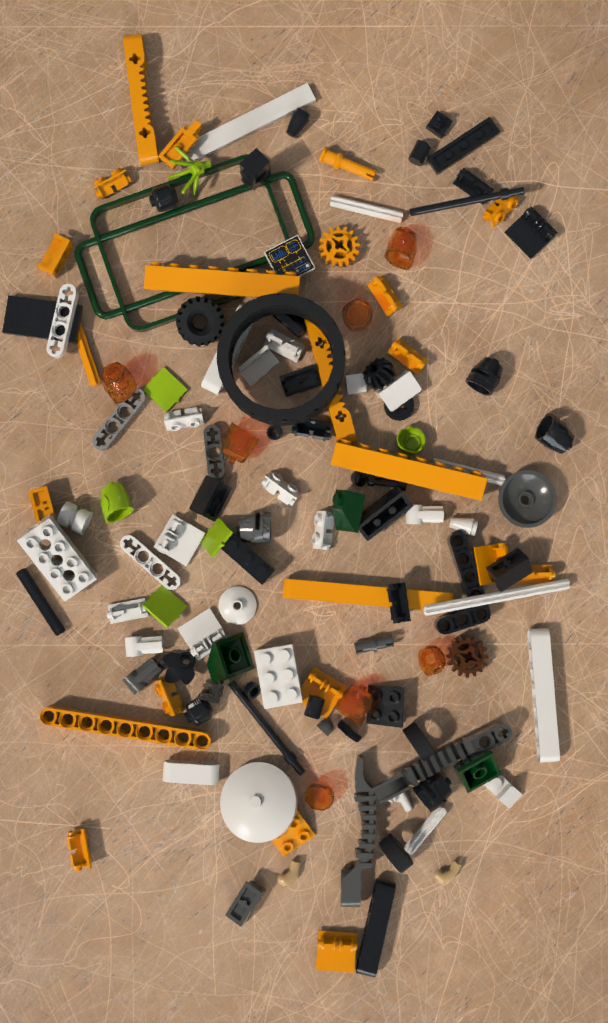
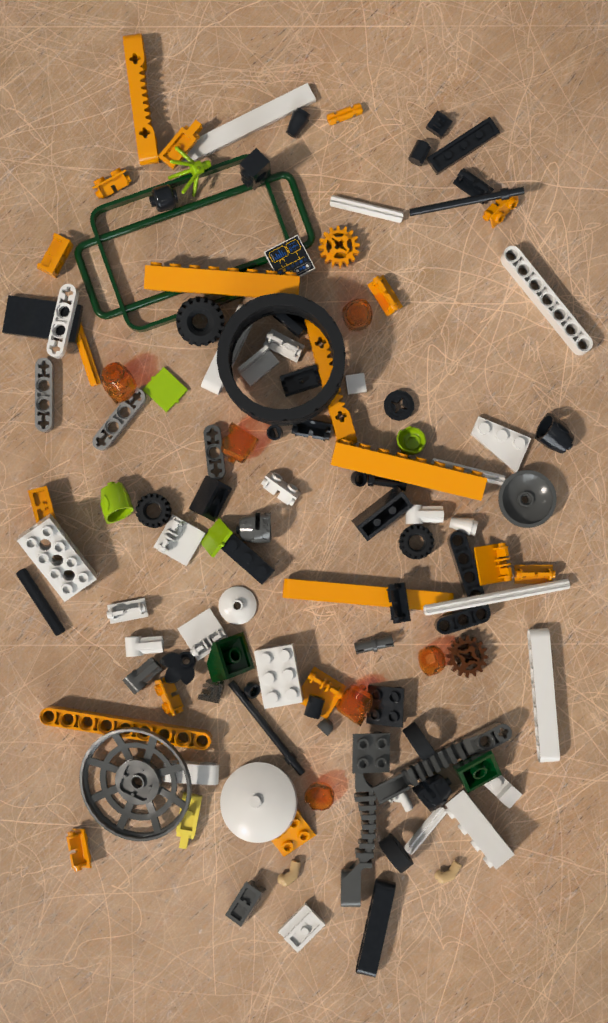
white wheel [57,501,93,535] -> none
white beam [120,535,181,590] -> none
lime piece [142,585,187,628] -> none
white hinge [164,407,204,431] -> none
black head [184,697,214,726] -> none
white hinge [312,511,334,550] -> none
light orange hinge [316,930,357,973] -> none
light orange pin [319,146,376,182] -> none
dark green slope [332,490,365,533] -> none
black tile [337,720,362,742] -> none
black gear [362,357,396,390] -> none
white panel [375,370,422,411] -> none
clear orange helmet [384,227,417,270] -> none
light orange hinge [387,337,429,375] -> none
black helmet [465,357,503,396] -> none
black hinge [486,548,533,592] -> none
black hinge [504,206,558,259] -> none
none -> light grey beam [35,358,54,433]
none -> dark grey dish [79,727,192,841]
none -> black tyre [135,493,172,528]
none -> light yellow hinge [176,792,203,849]
none -> white plate [278,902,325,953]
none -> light orange axle [327,103,363,125]
none -> dark grey hinge [352,731,390,774]
none -> black tyre [399,525,435,559]
none -> white wedge [445,790,515,869]
none -> white wing [470,416,531,473]
none -> white beam [500,246,593,355]

